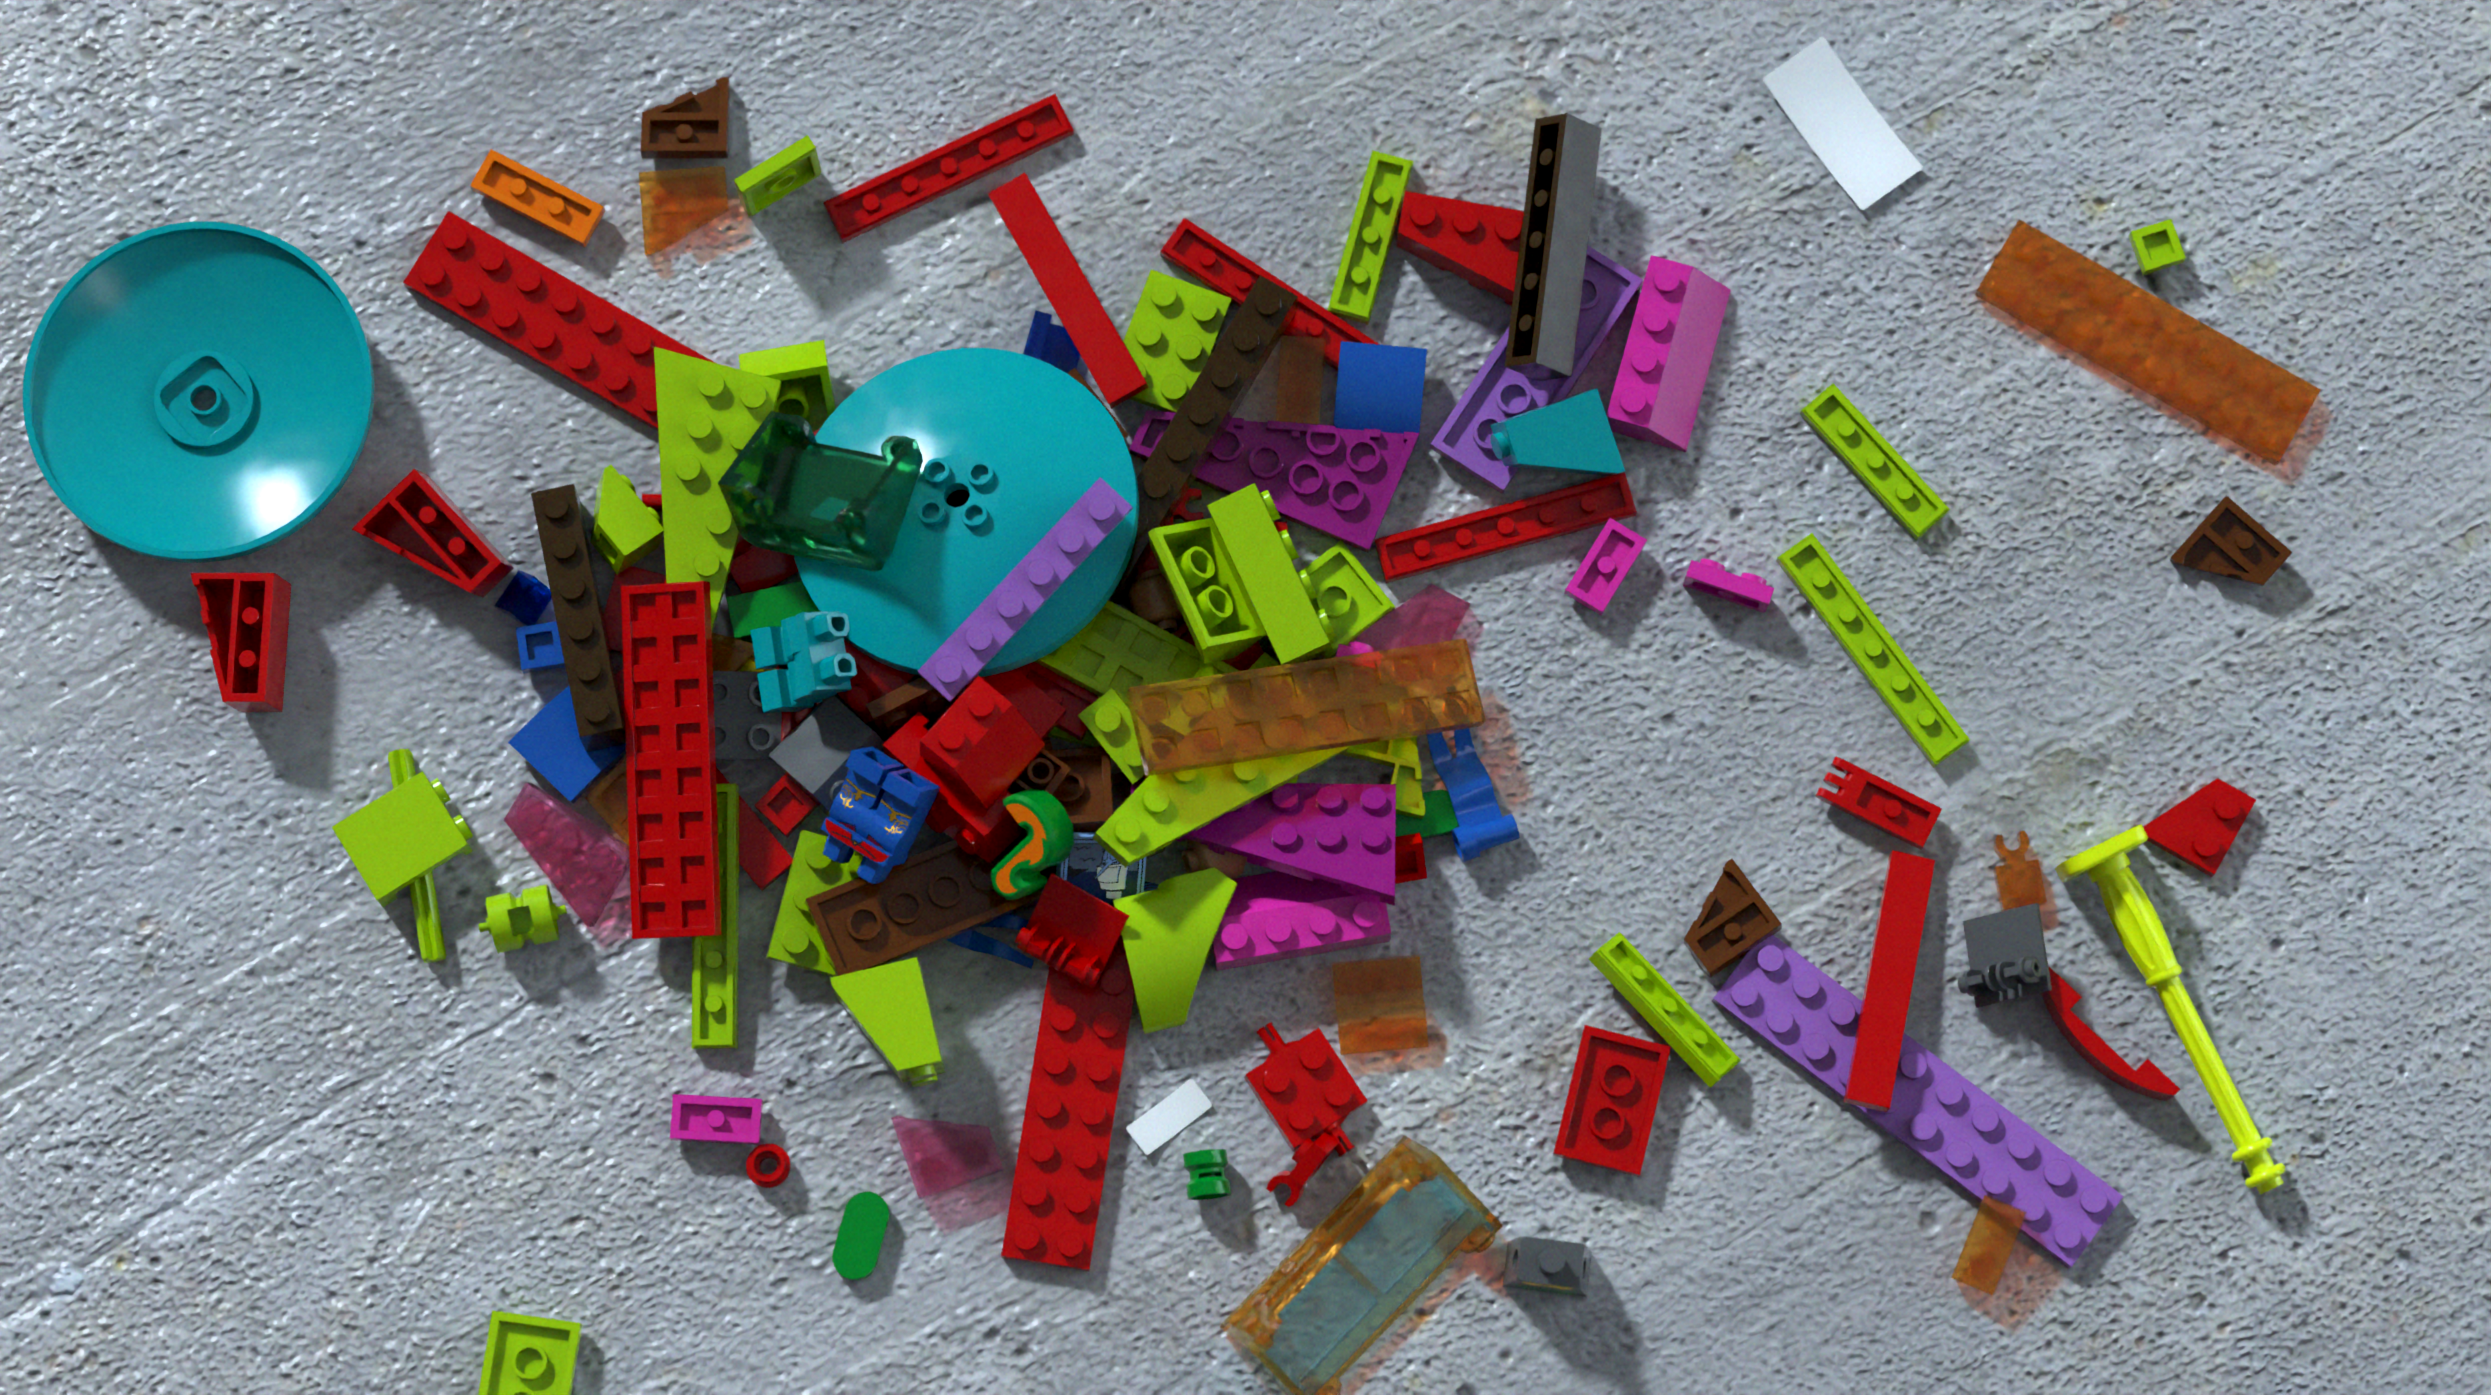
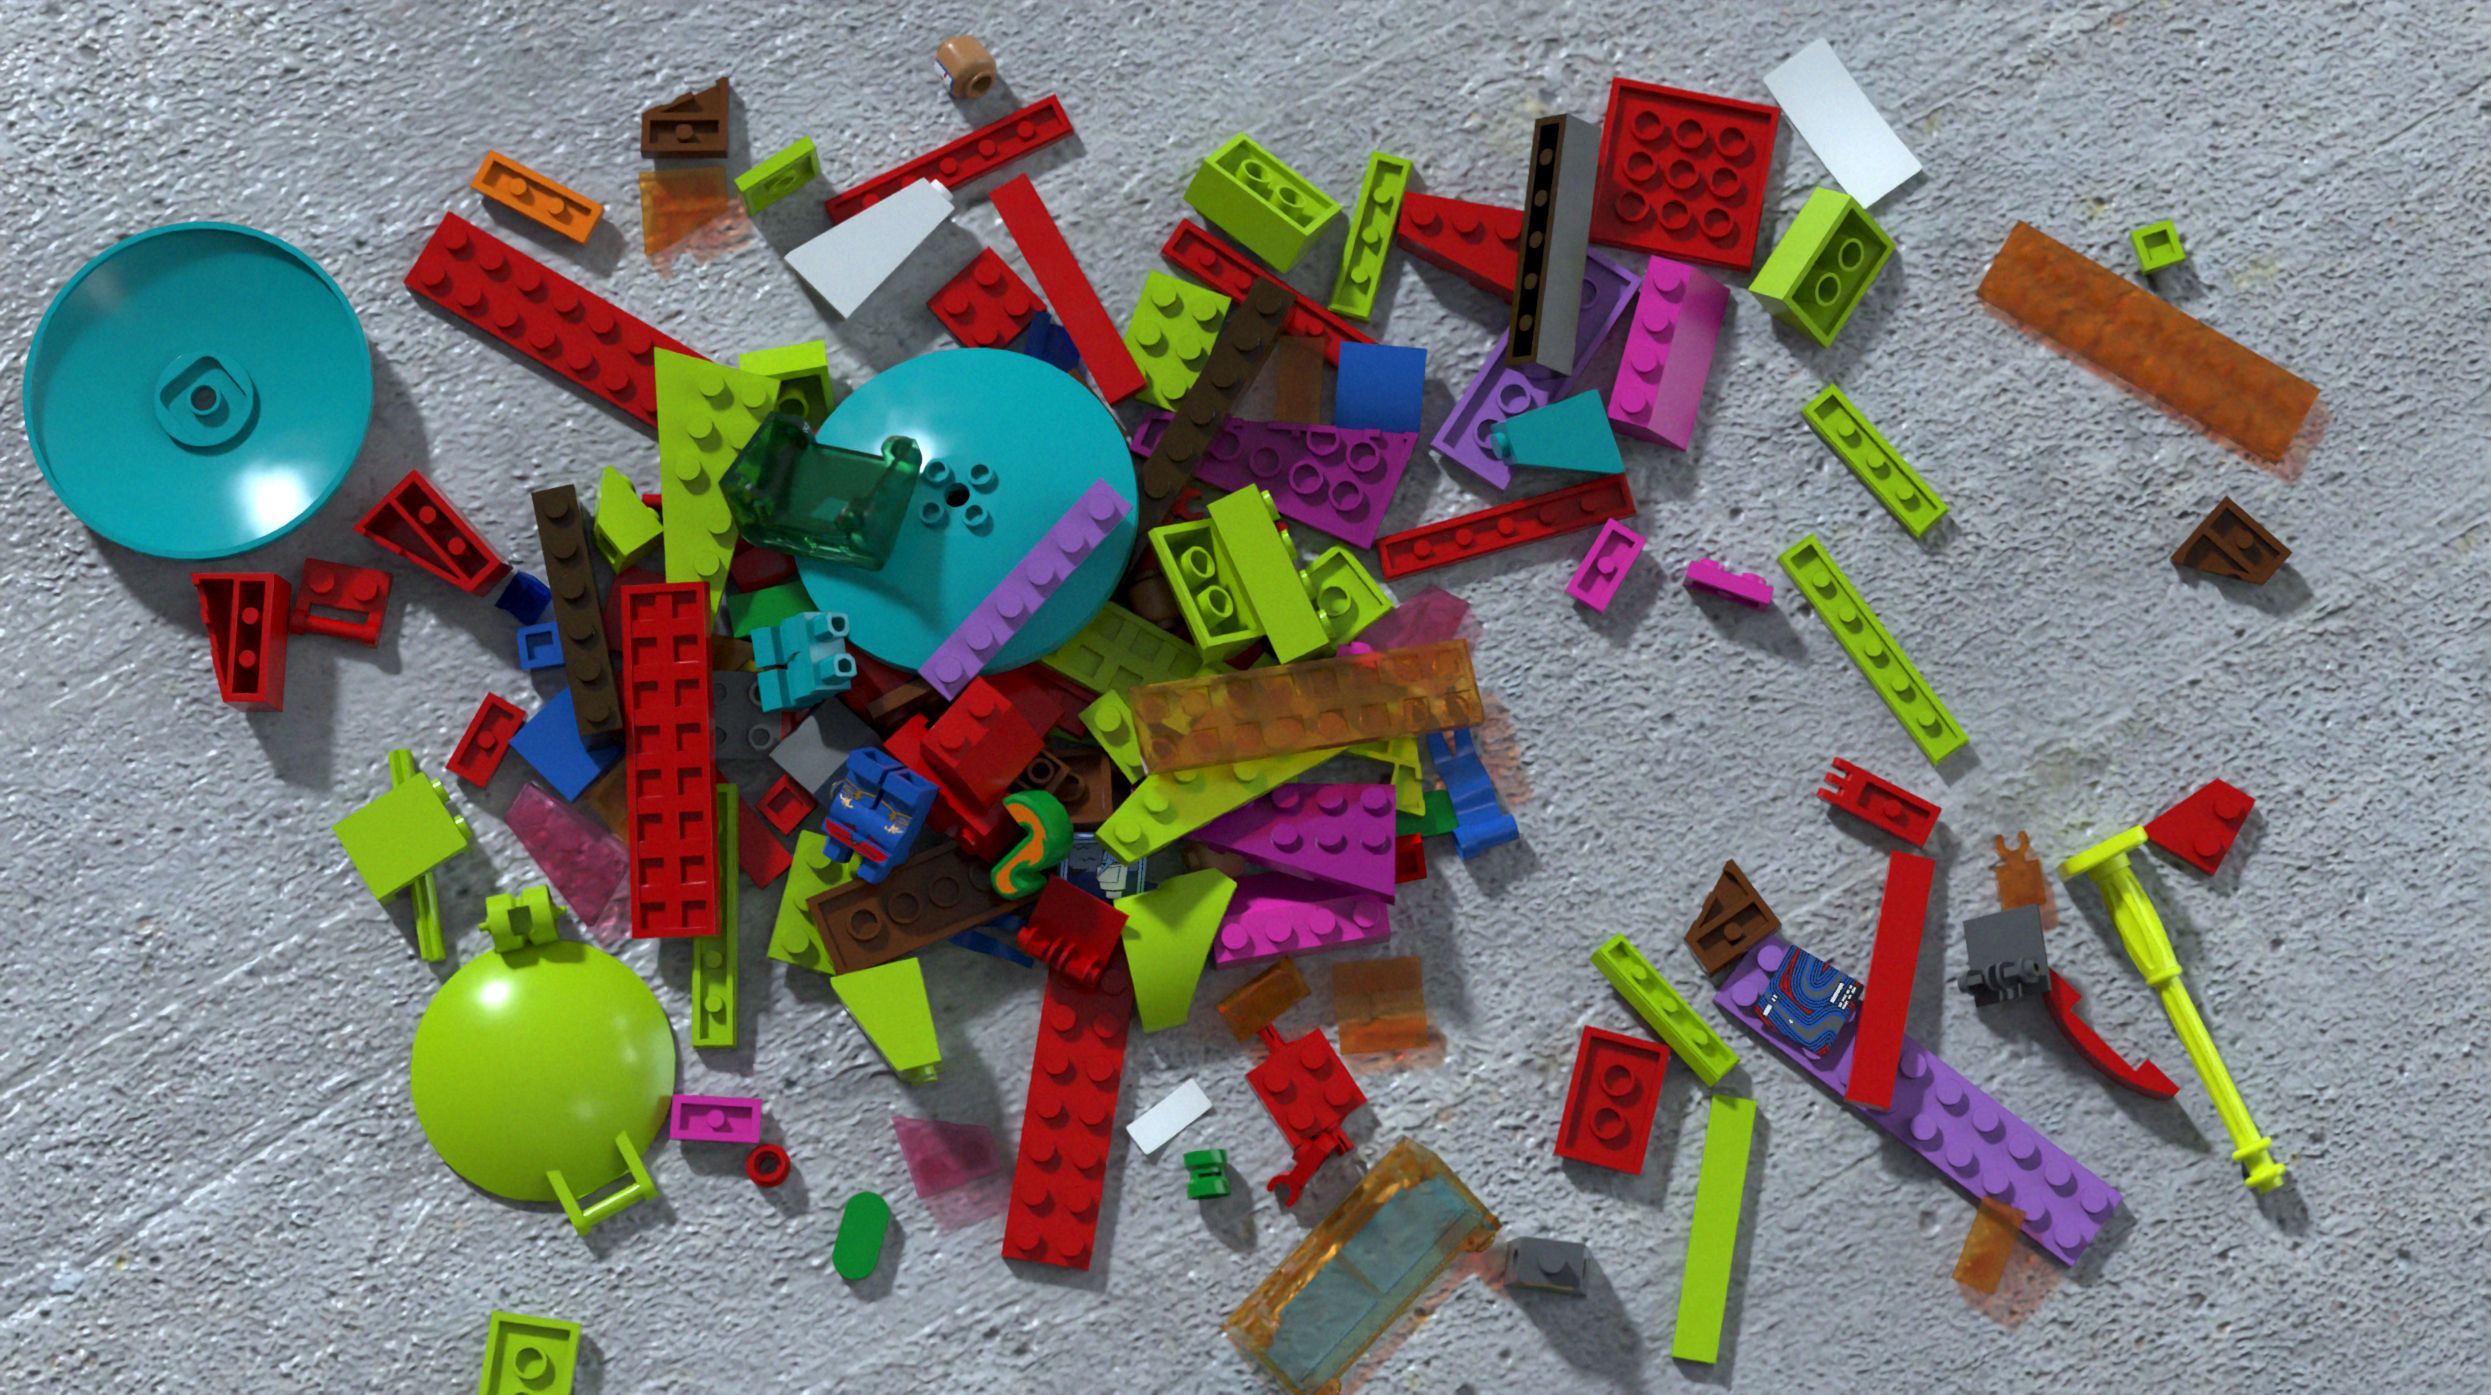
none -> red plate [289,557,394,649]
none -> lime dish [410,939,676,1238]
none -> red plate [445,692,529,791]
none -> white slope [783,177,955,321]
none -> red plate [926,246,1048,350]
none -> medium nougat head [933,35,997,99]
none -> lime slope [1182,132,1343,274]
none -> clear orange plate [1215,955,1312,1043]
none -> red tile [1588,76,1781,274]
none -> lime tile [1670,1093,1757,1365]
none -> lime slope [1748,186,1896,349]
none -> sticker [1752,945,1864,1057]

